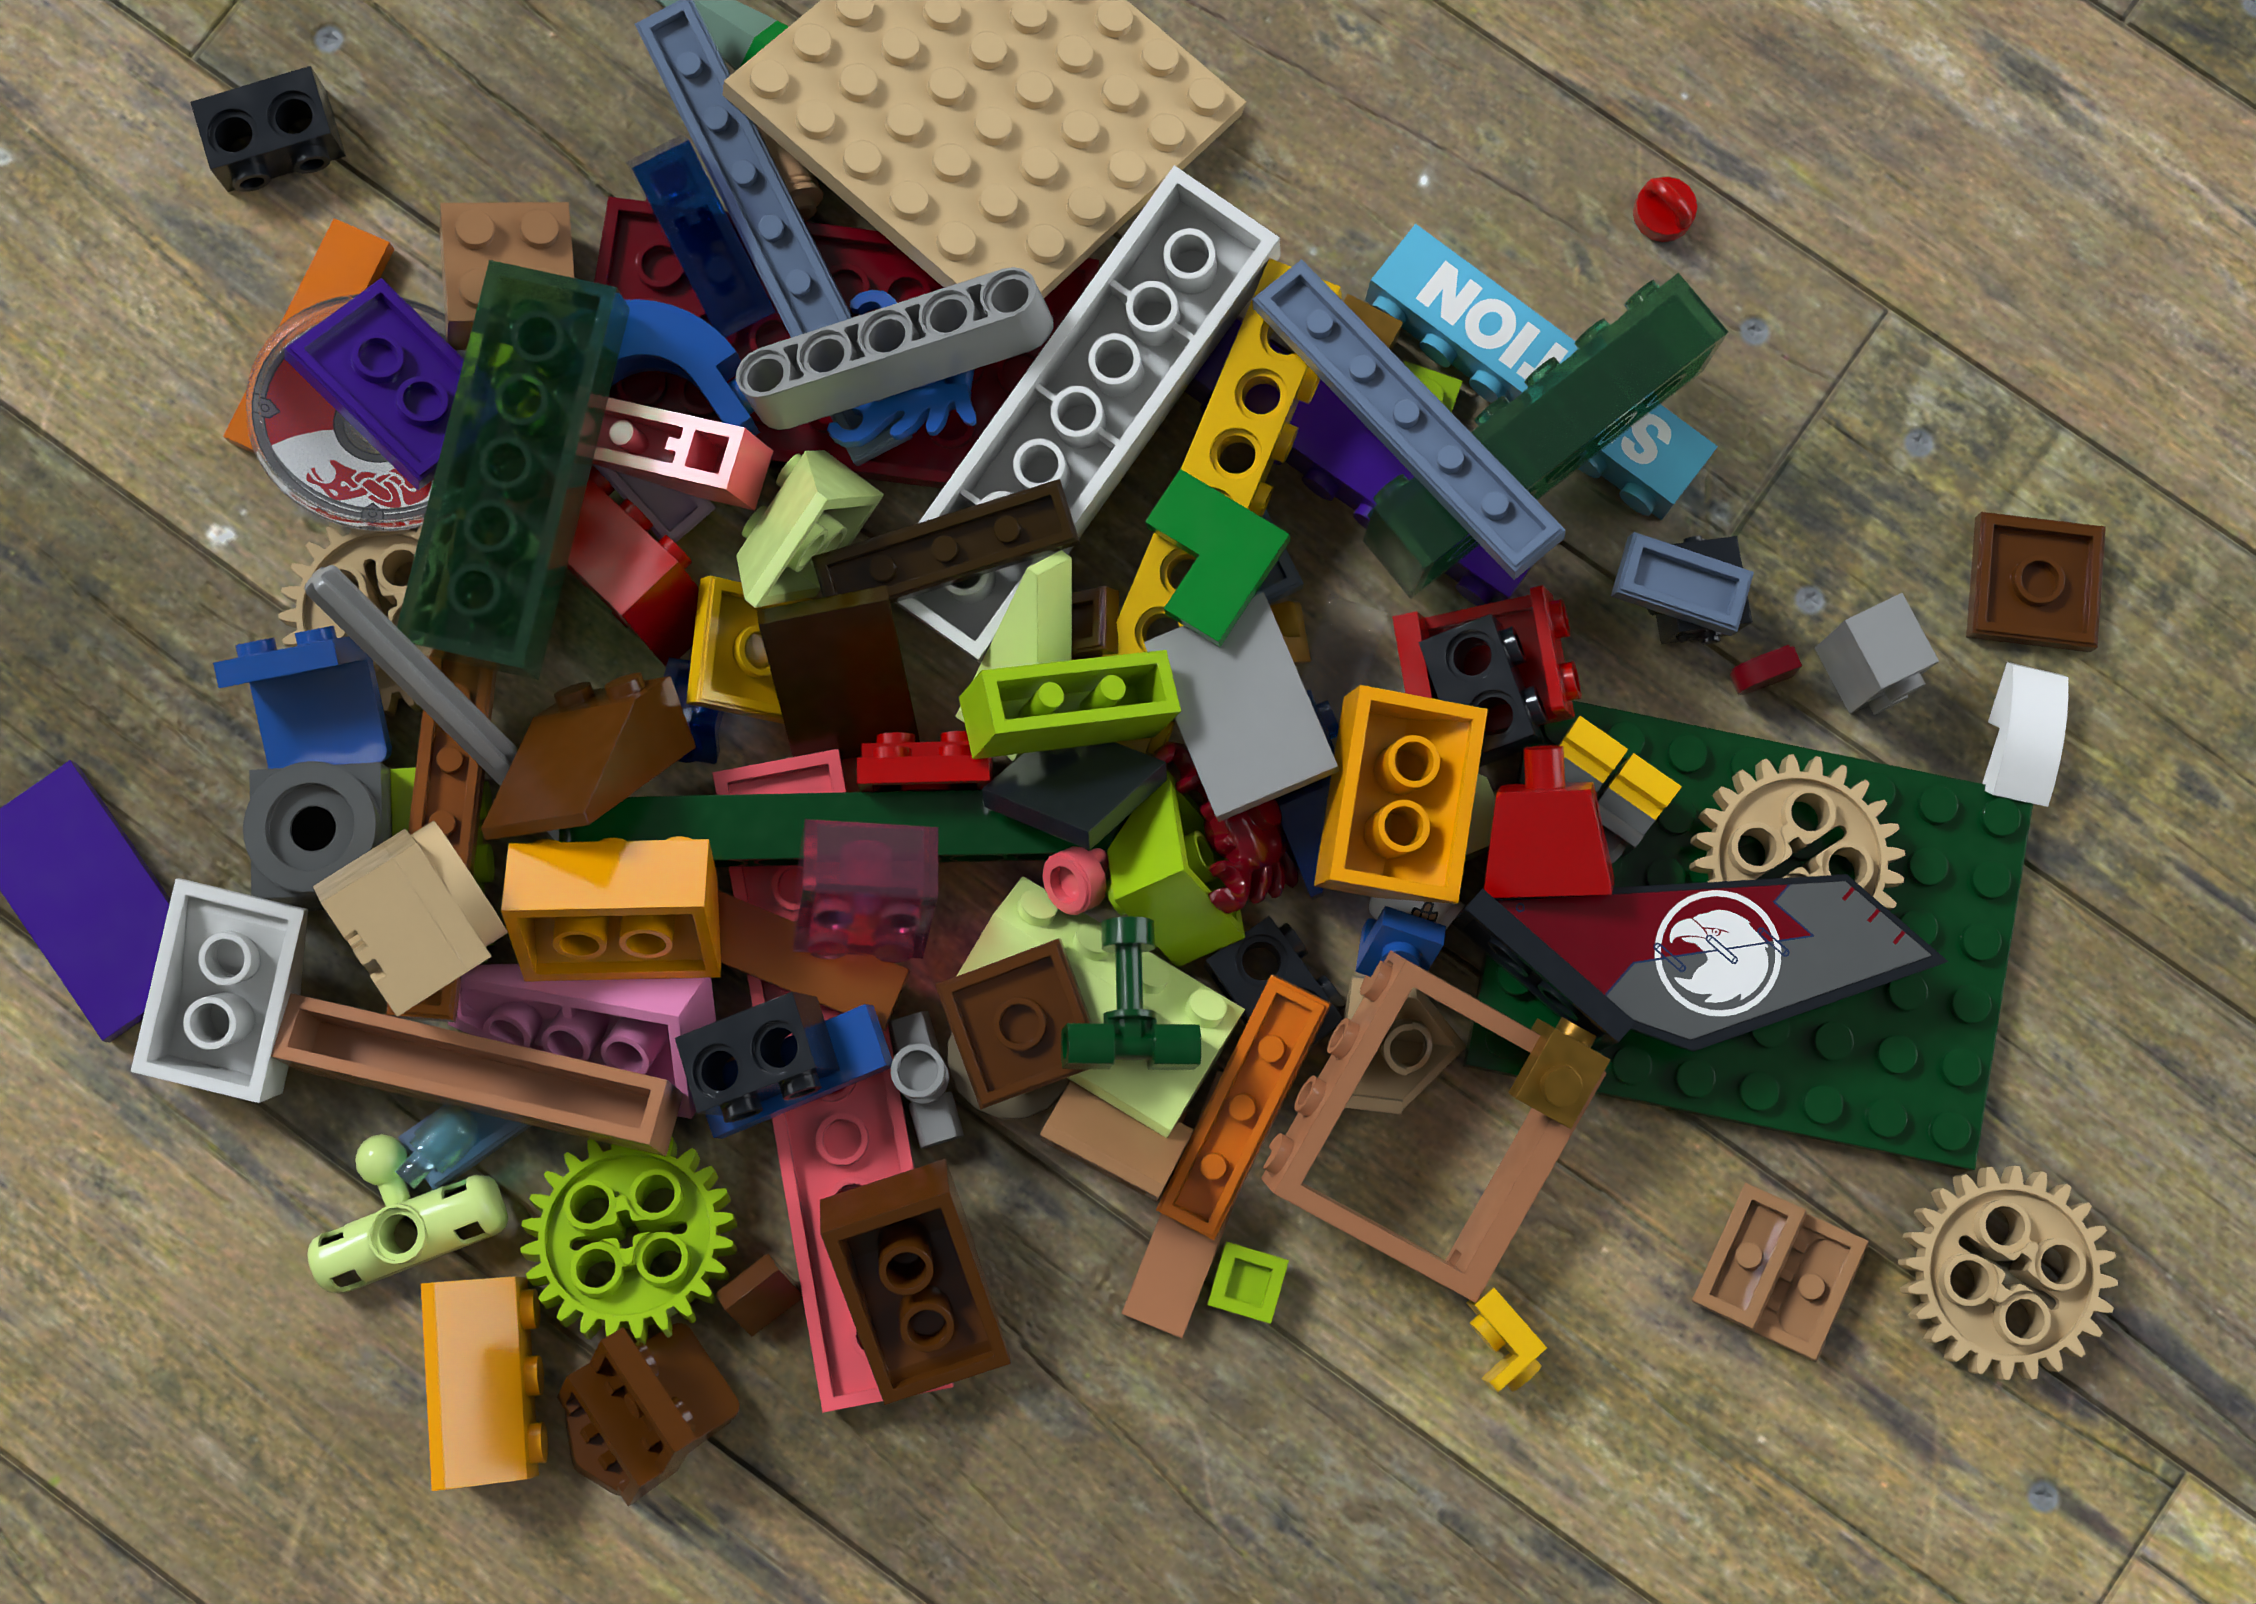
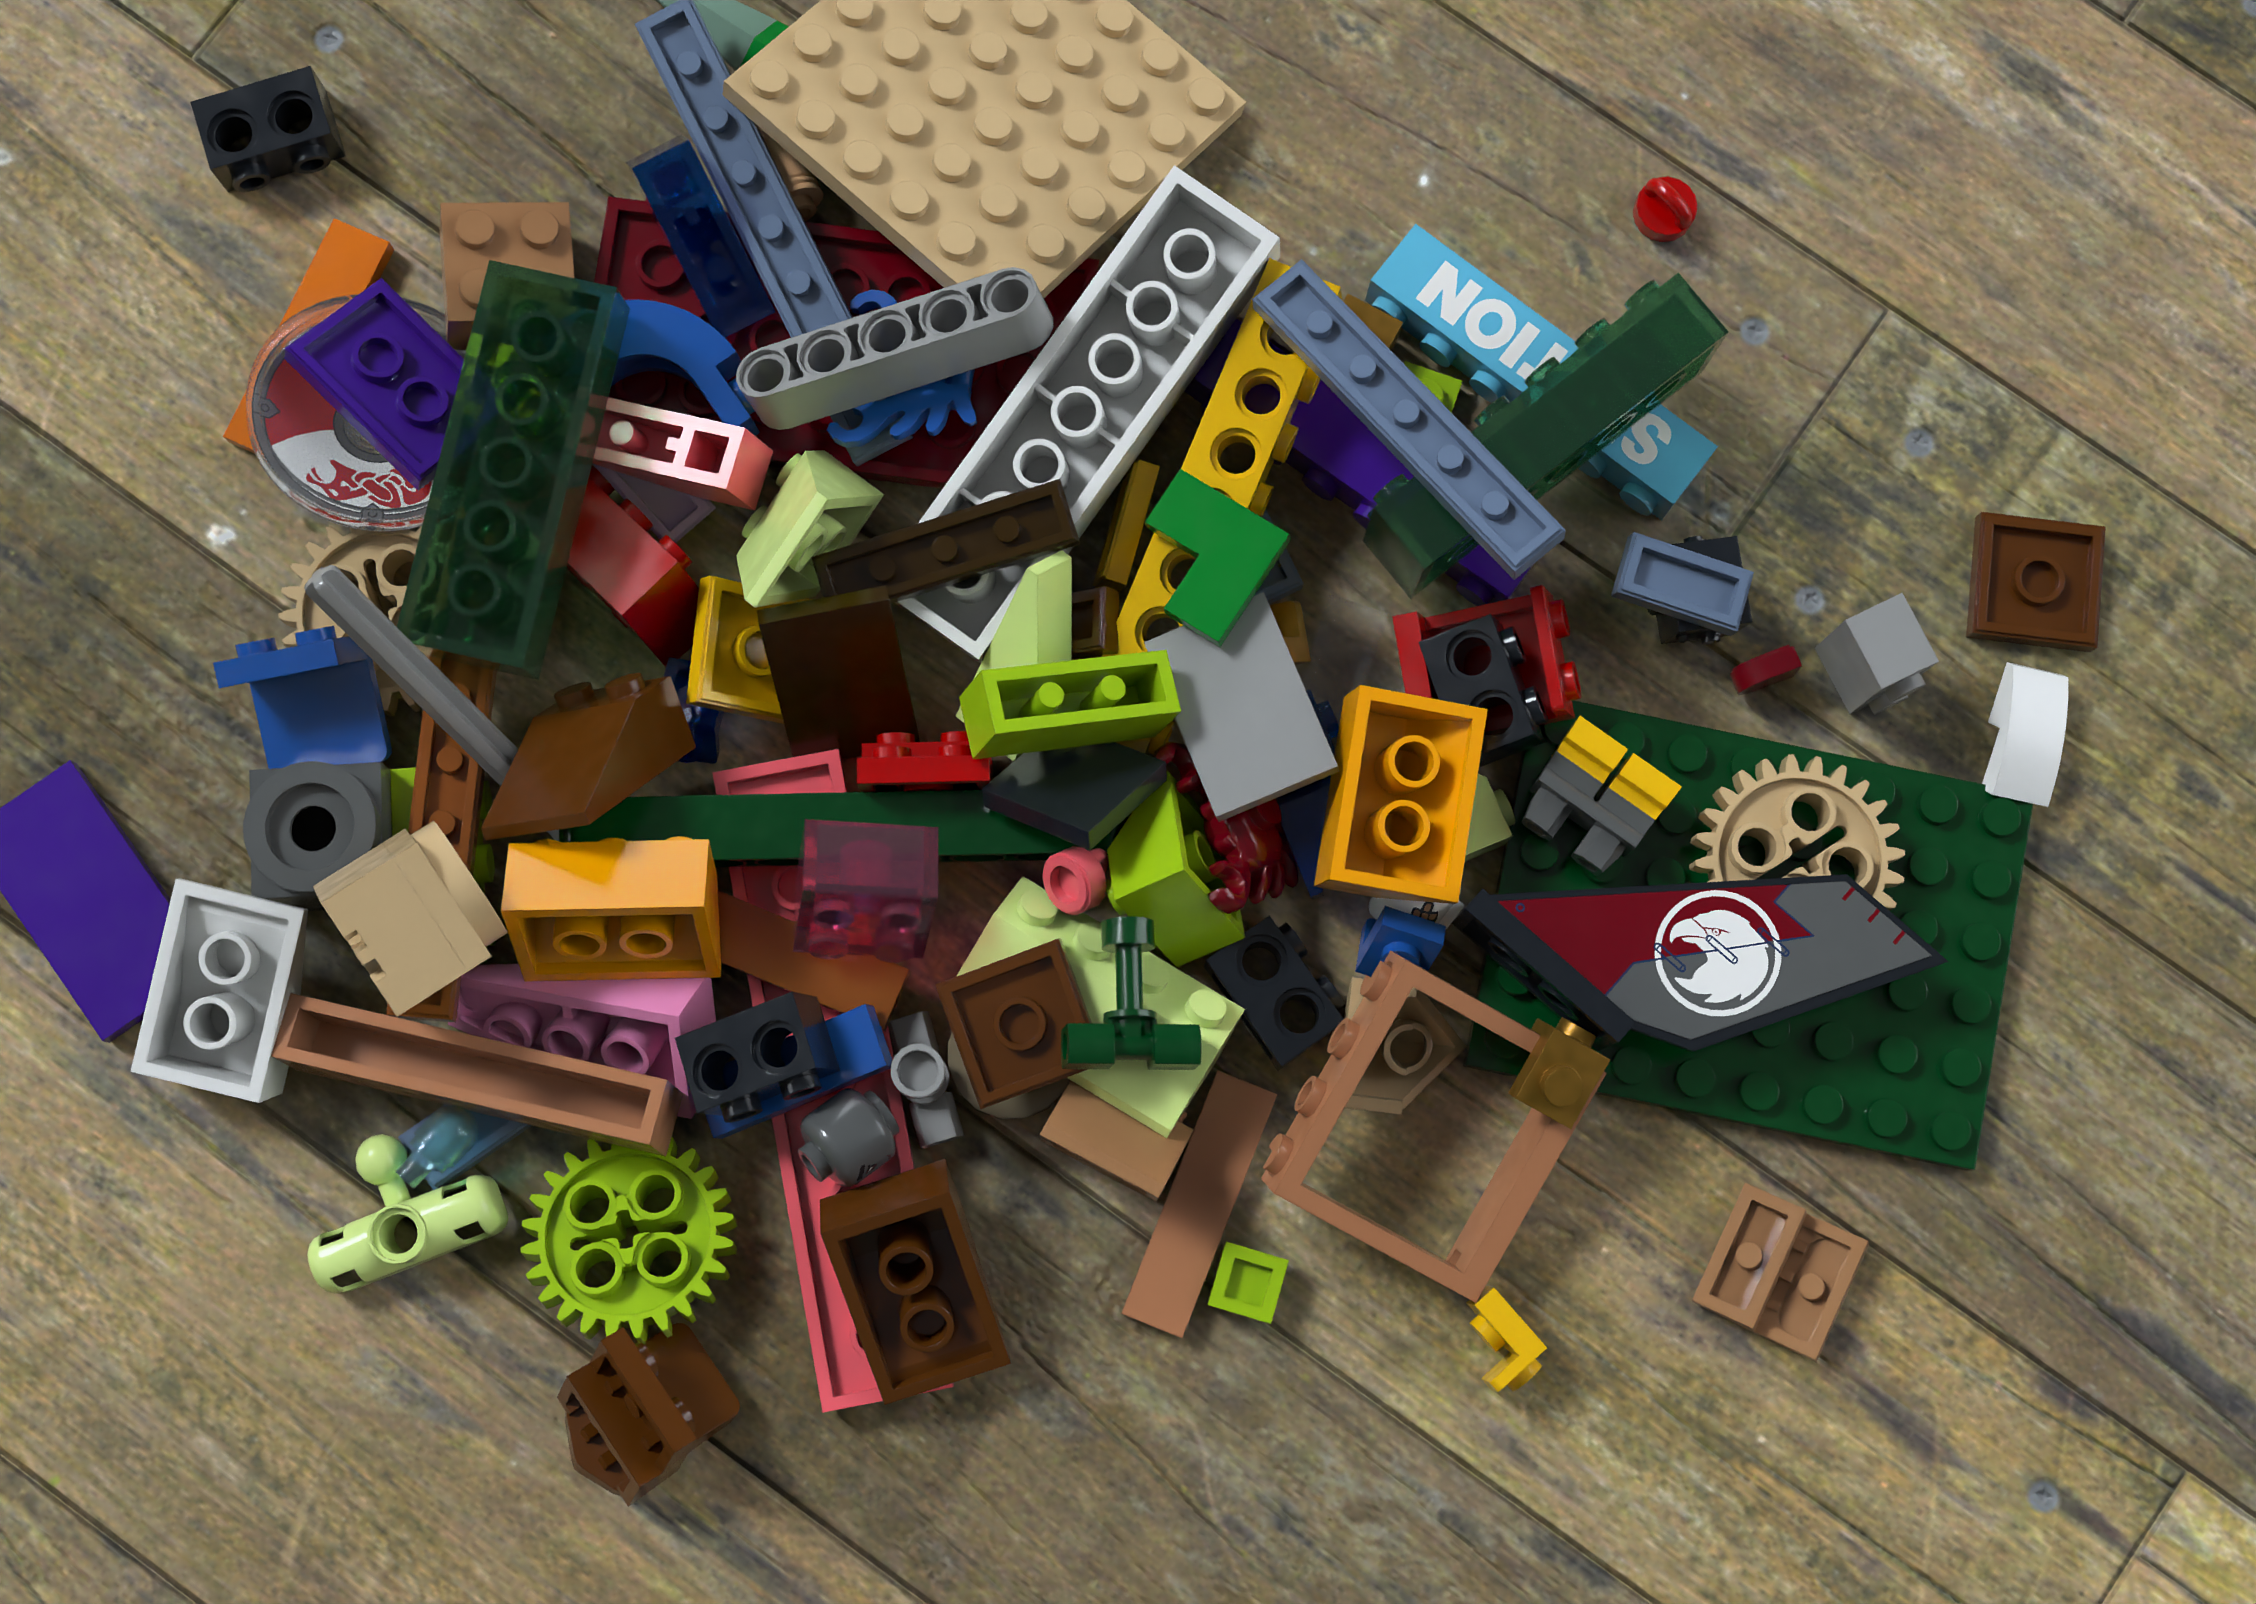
light orange slope [421,1276,548,1491] -> none
reddish brown tile [715,1254,803,1337] -> none
orange tile [1156,974,1332,1240] -> none
red torso [1484,745,1614,898] -> none
tan gear [1898,1166,2118,1380] -> none
none -> dark grey head [798,1088,899,1187]
none -> yellow tile [1093,460,1160,592]

